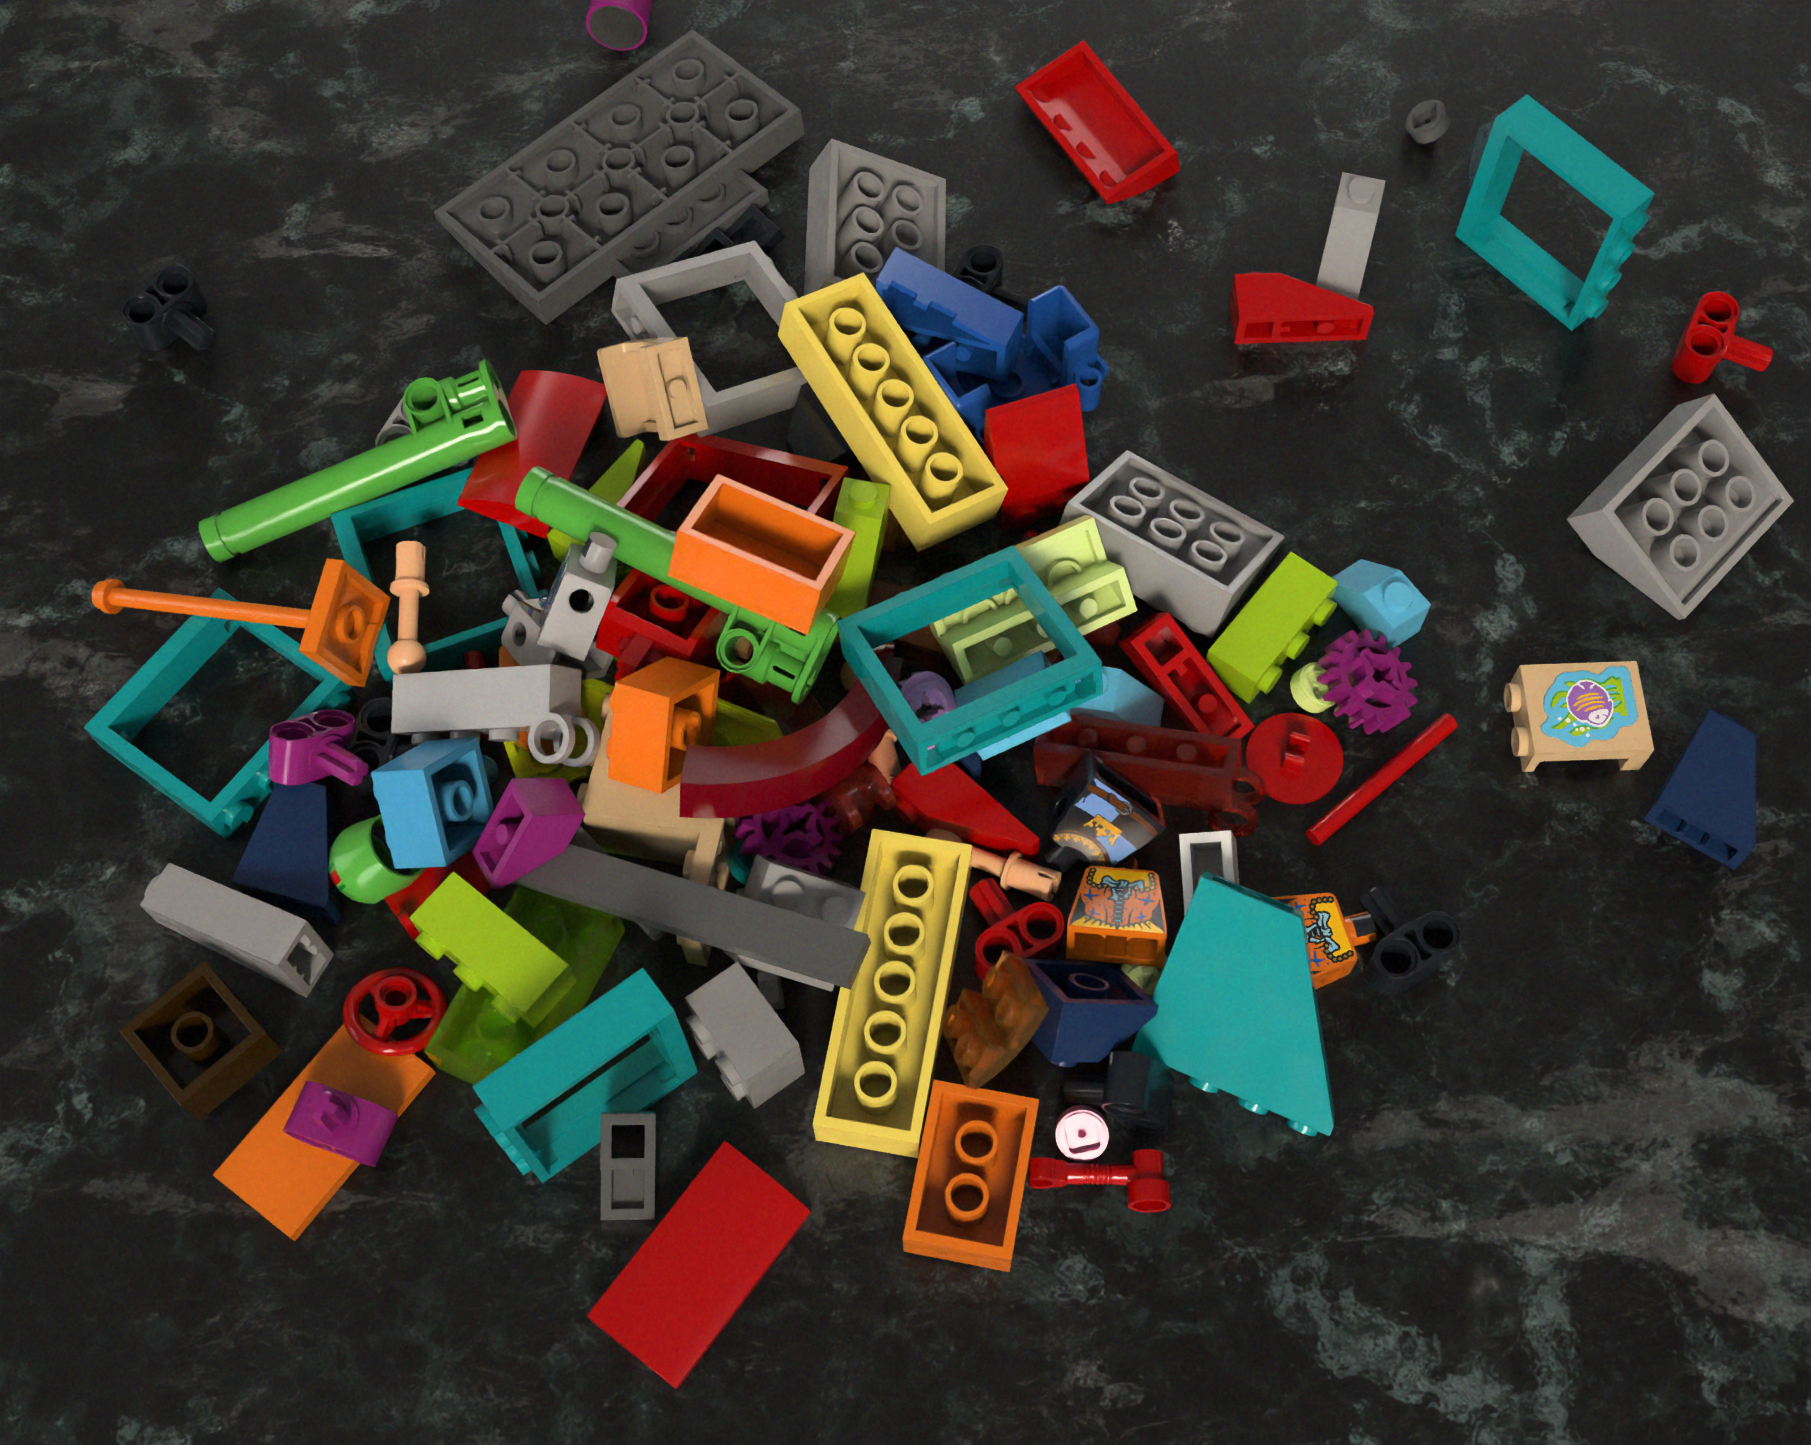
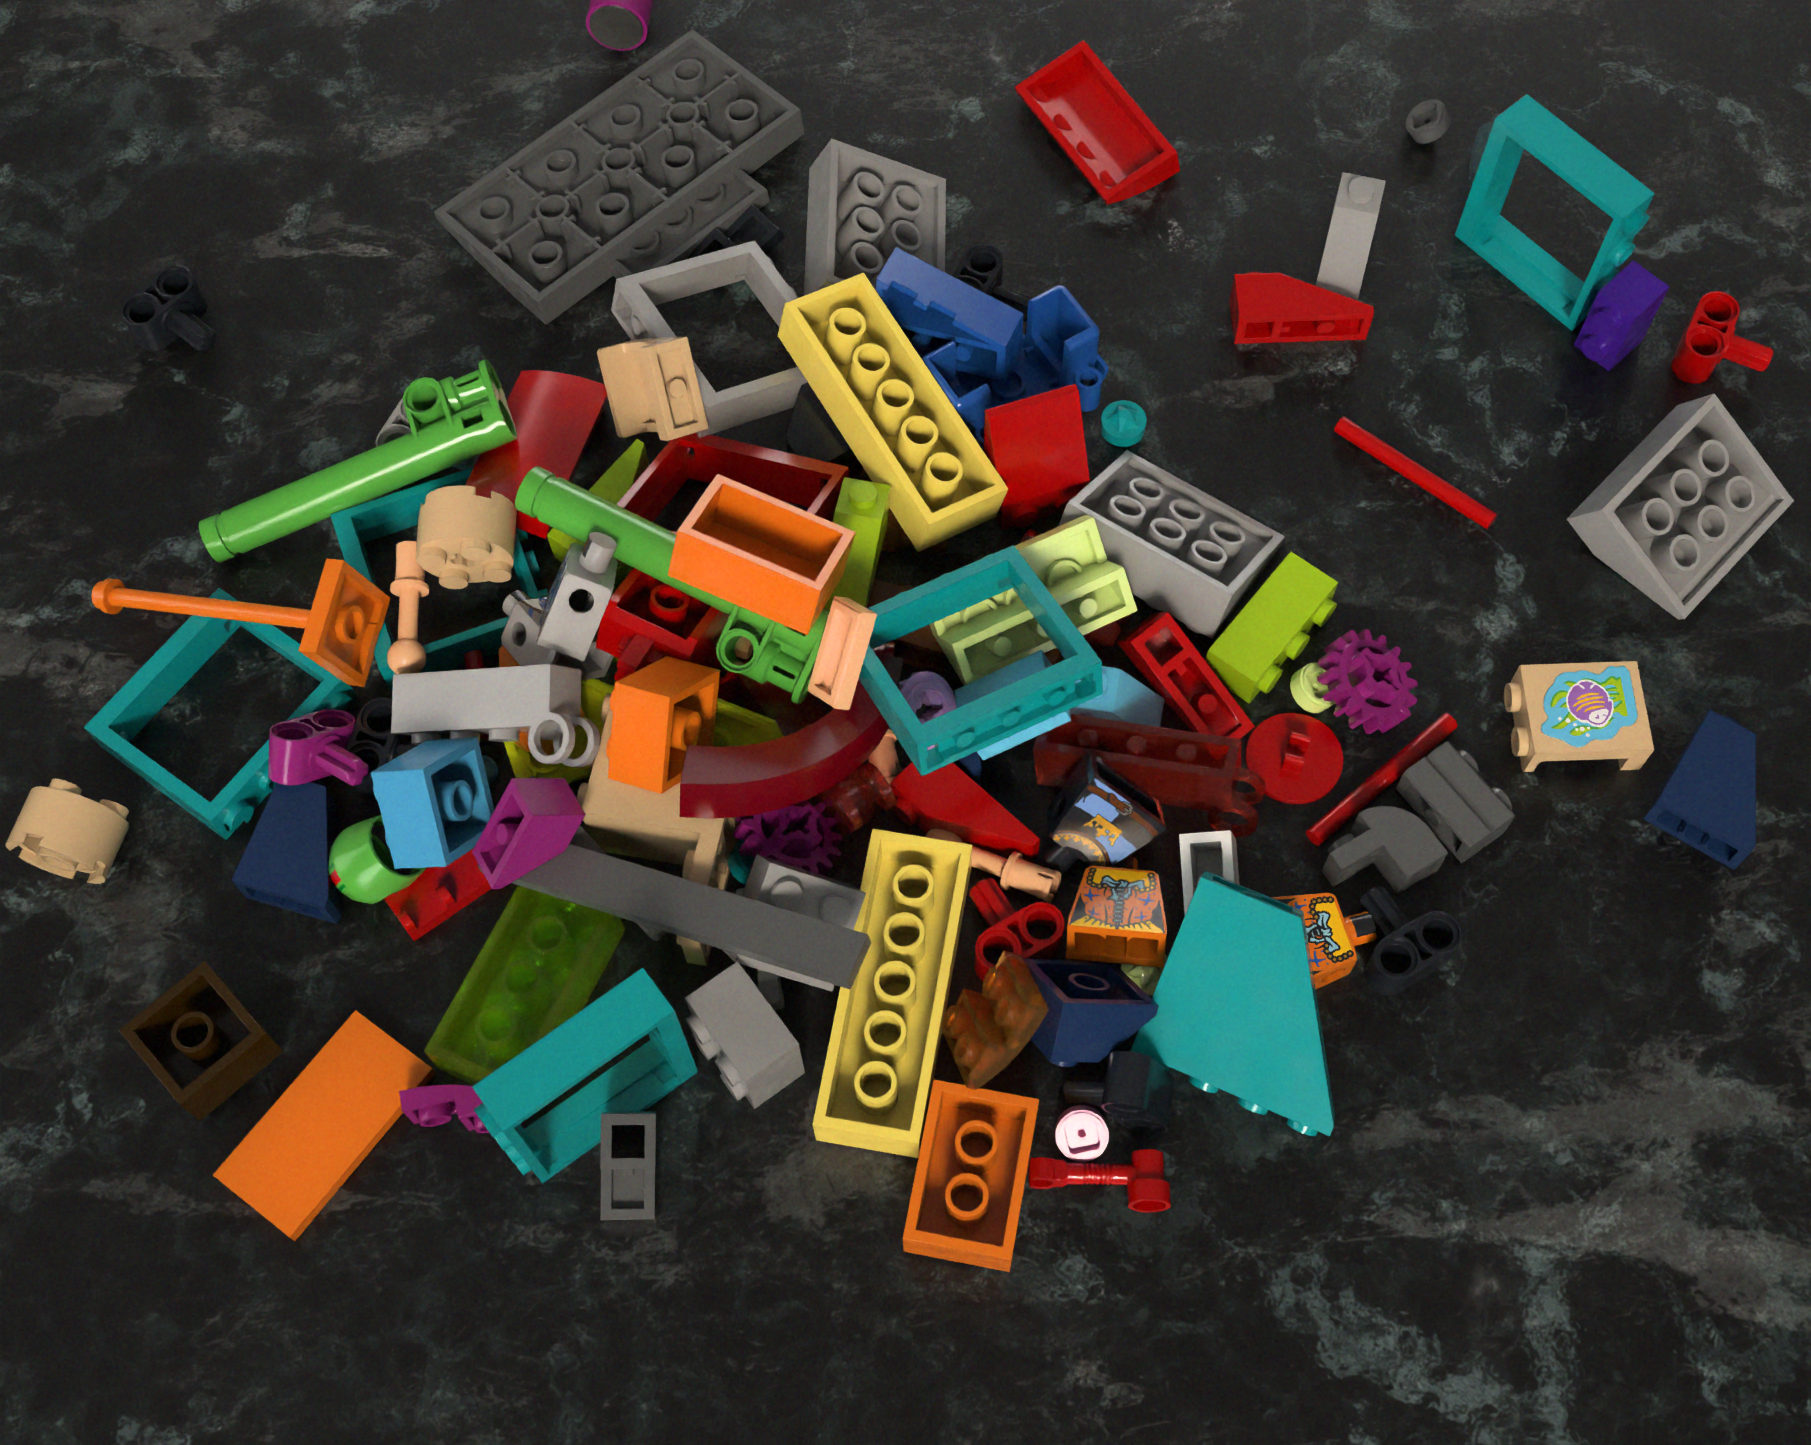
light grey slope [140,863,334,998] -> none
magenta beam [283,1081,398,1167] -> none
red piece [343,967,448,1057] -> none
lime brick [409,871,577,1029] -> none
red slope [587,1141,811,1390] -> none
medium azure slope [1332,559,1431,650] -> none
none -> tan brick [5,779,129,884]
none -> magenta slope [399,1085,489,1133]
none -> tan brick [415,485,517,589]
none -> light nougat tile [807,596,877,710]
none -> teal tile [1100,400,1147,447]
none -> dark grey brick [1322,806,1448,895]
none -> red bar [1334,416,1498,530]
none -> dark grey brick [1396,741,1516,863]
none -> dark purple brick [1574,260,1669,371]

